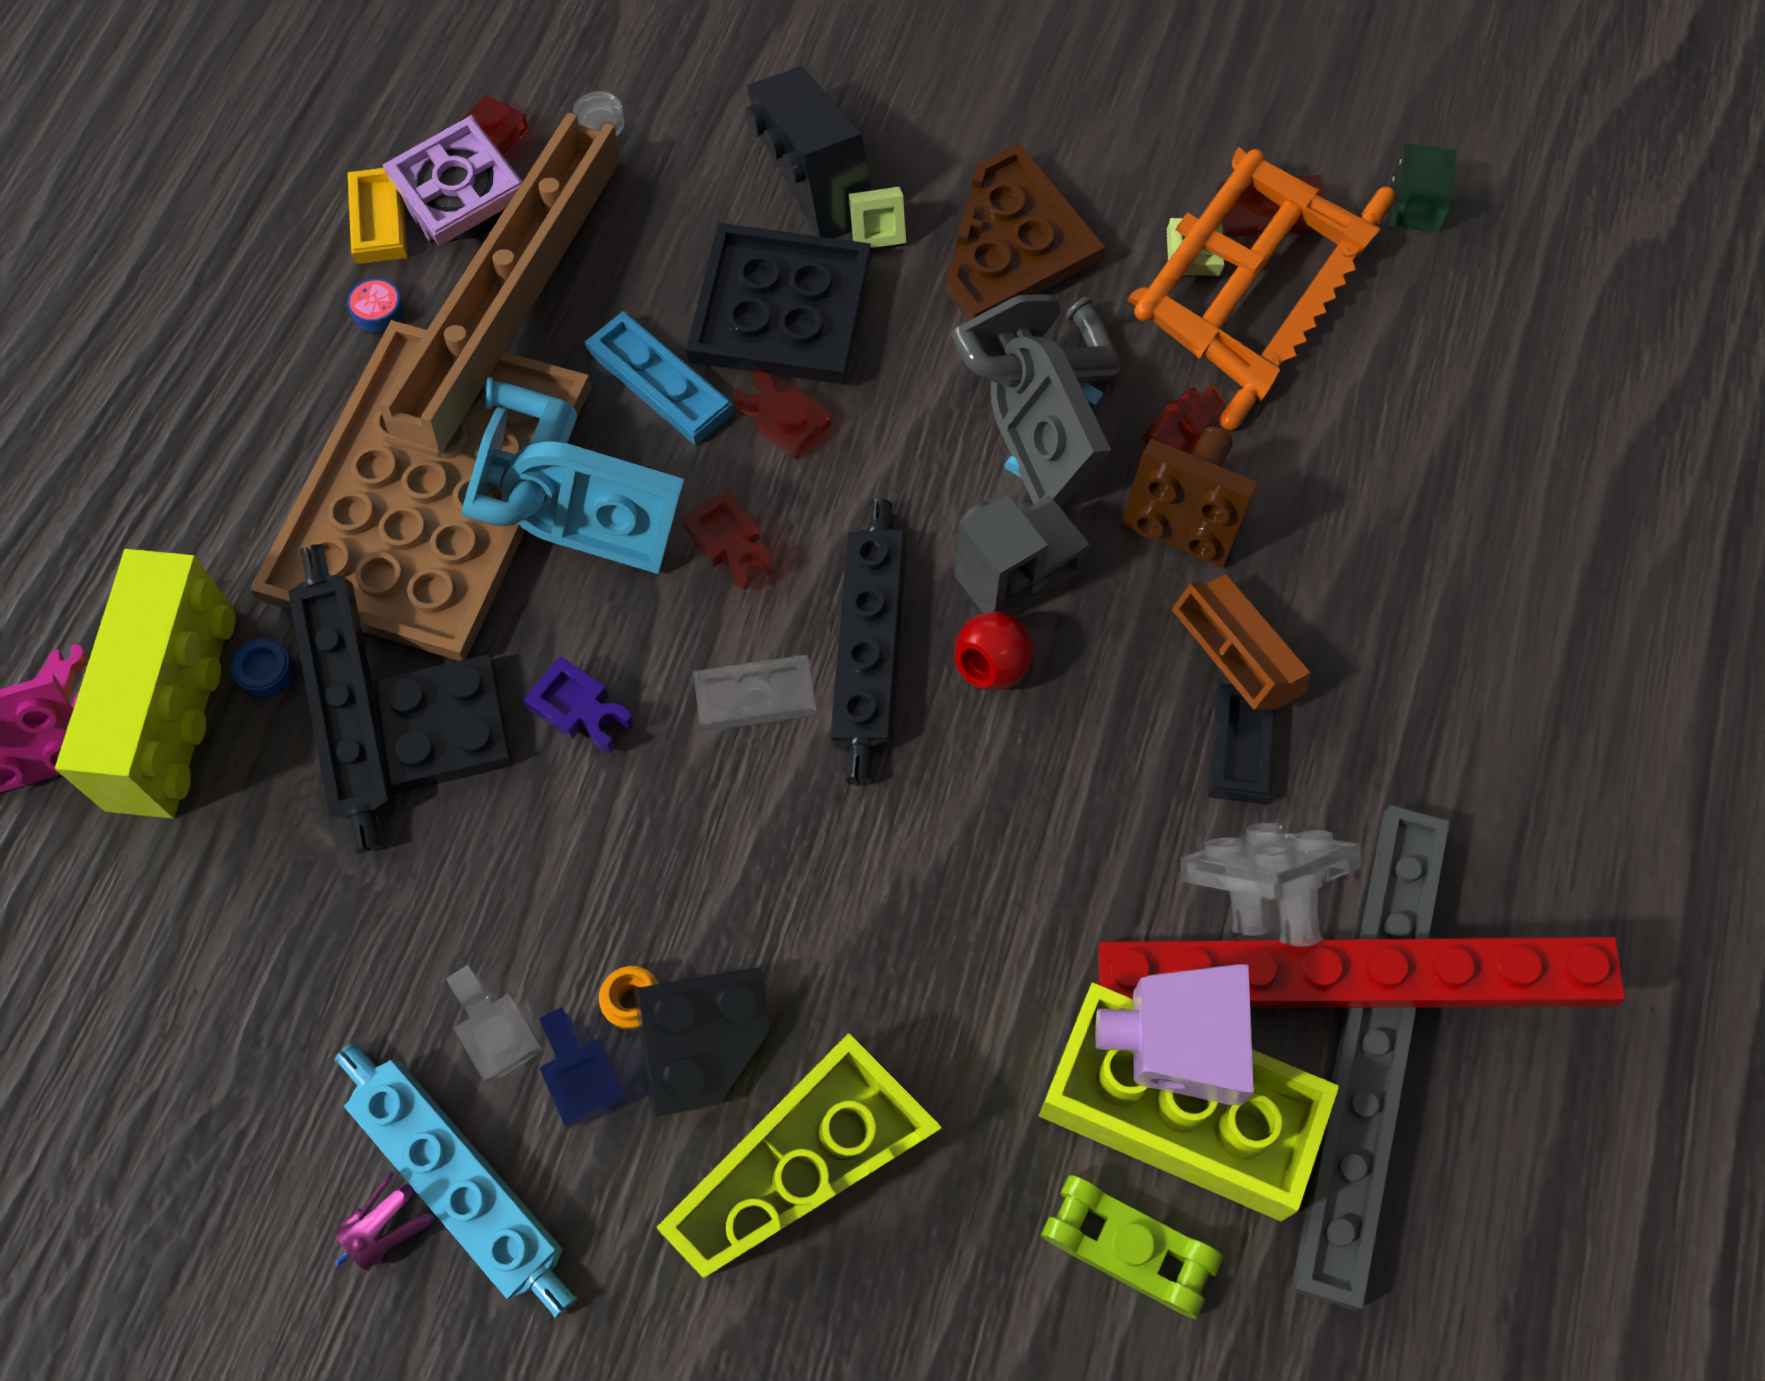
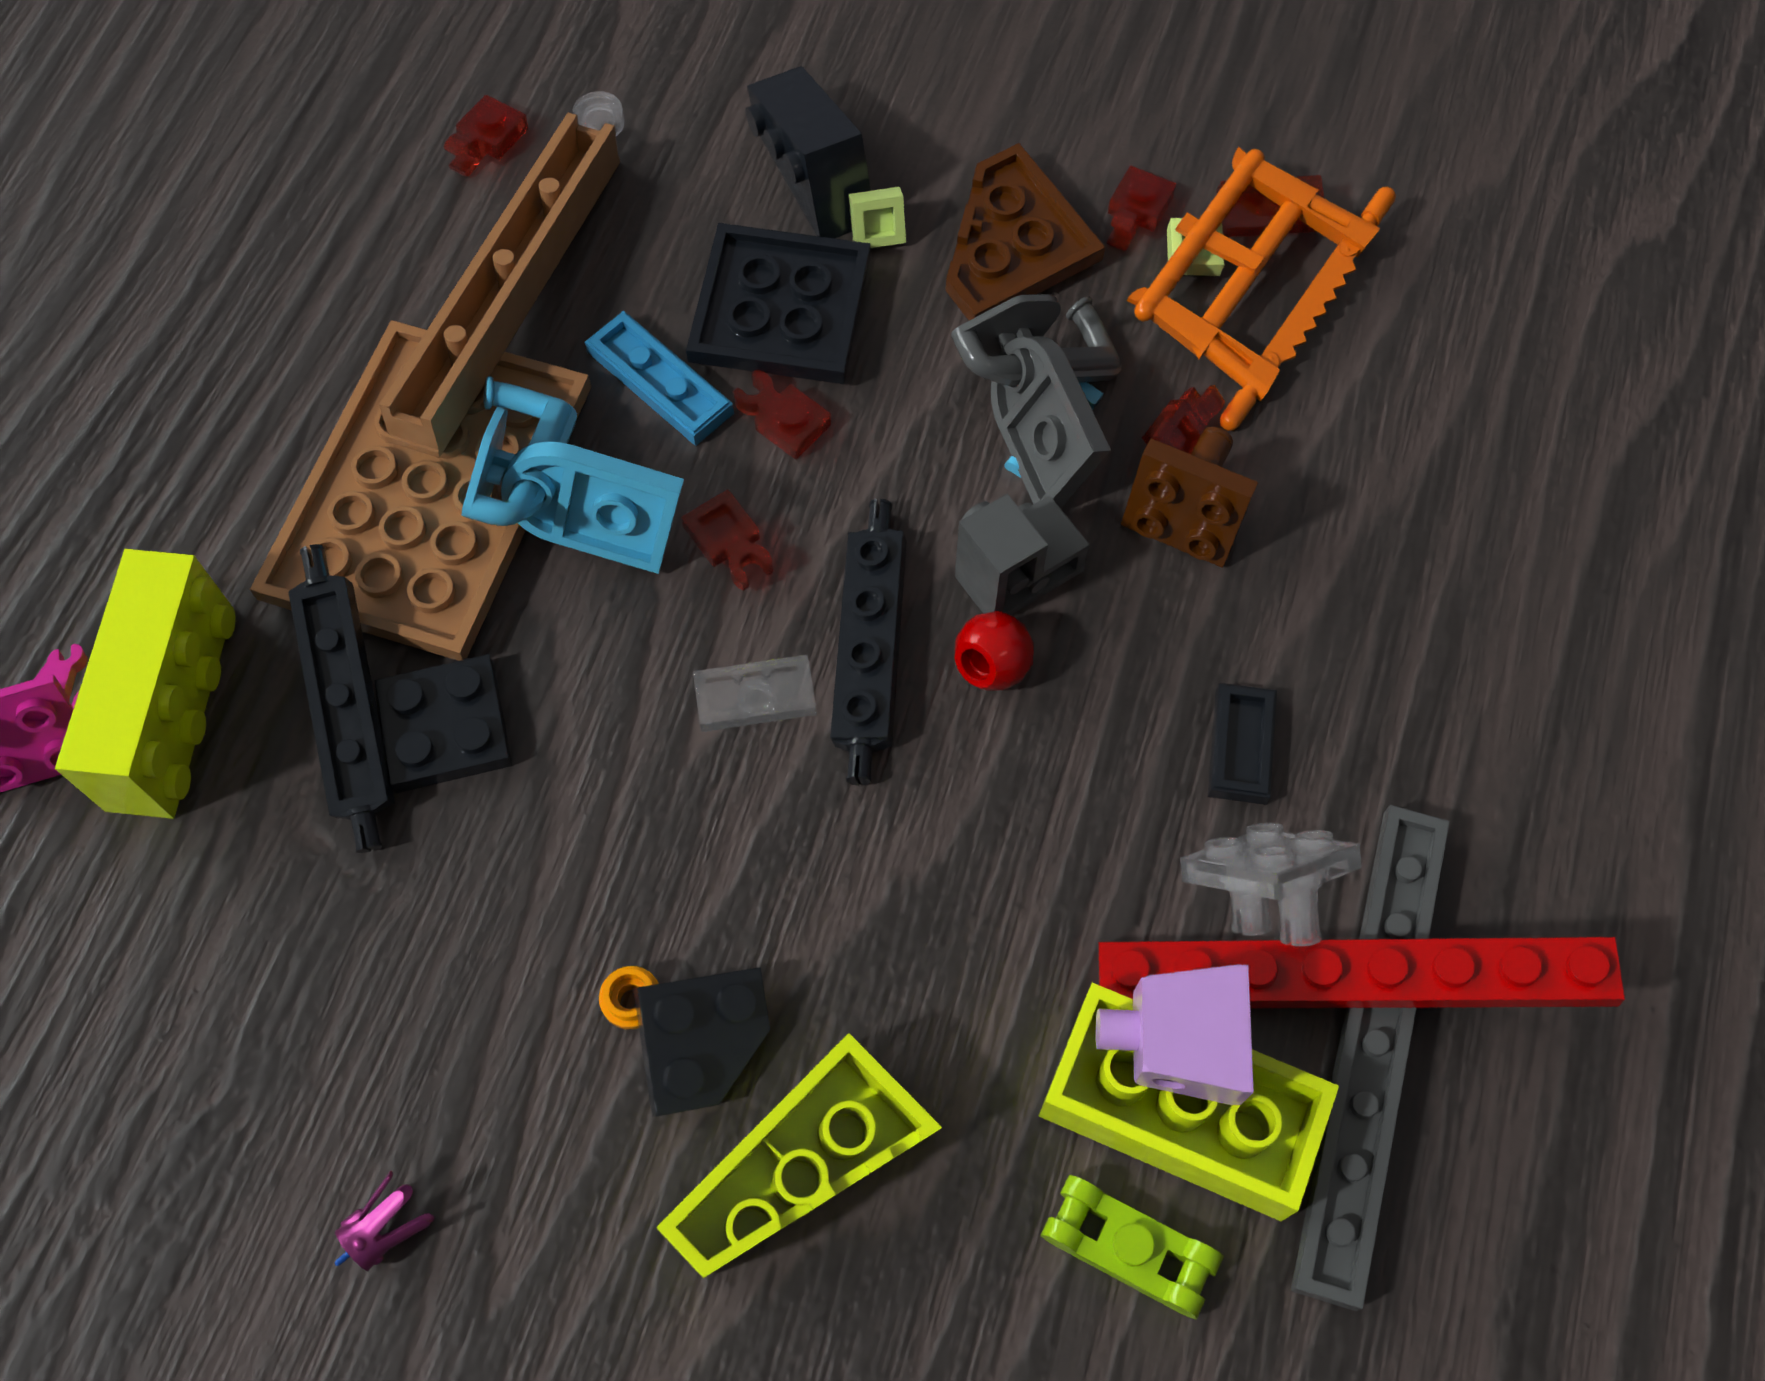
blue tile [231,638,295,698] -> none
medium azure plate [335,1042,578,1319] -> none
tile [347,278,404,332] -> none
yellow tile [348,168,408,264] -> none
lavender piece [383,115,522,246] -> none
clear plate [446,965,543,1085] -> none
dark purple plate [523,656,634,753] -> none
clear blue plate [539,1007,627,1129] -> none
dark orange piece [1171,574,1311,710] -> none
clear green brick [1388,143,1456,232] -> none
none -> clear red plate [1107,165,1177,251]

